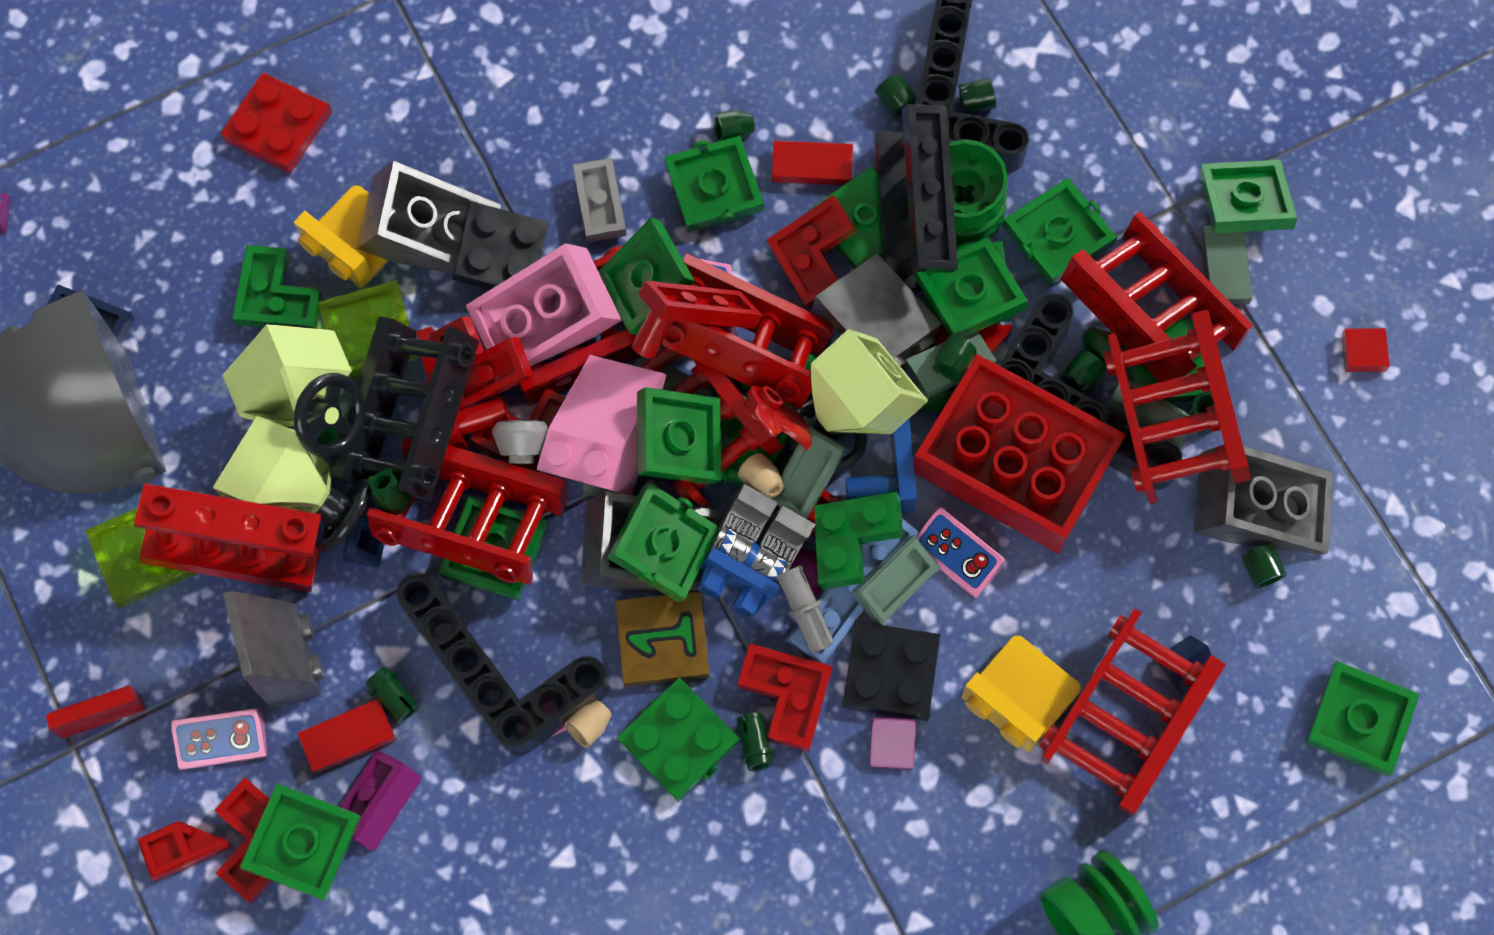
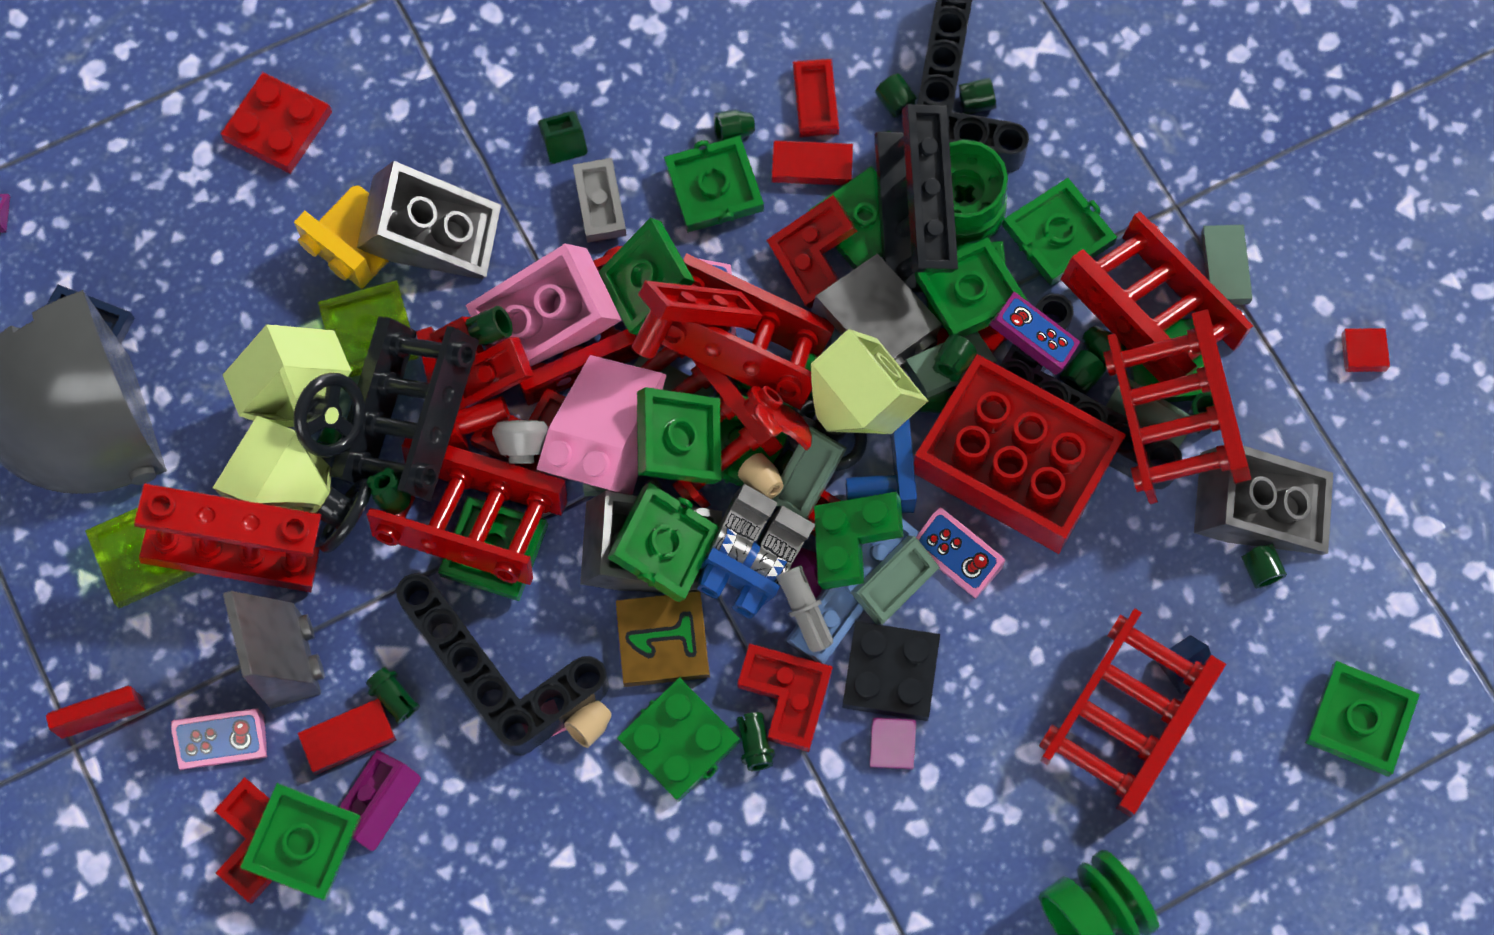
red tile [137,821,232,882] -> none
green plate [232,245,323,329] -> none
dark blue slope [343,515,385,567] -> none
black plate [452,200,548,290] -> none
yellow bracket [961,635,1081,753] -> none
green plate [1199,159,1297,234] -> none
none -> dark green hose [466,306,513,346]
none -> dark green slope [537,111,588,164]
none -> red tile [793,58,839,138]
none -> slope [989,292,1081,375]

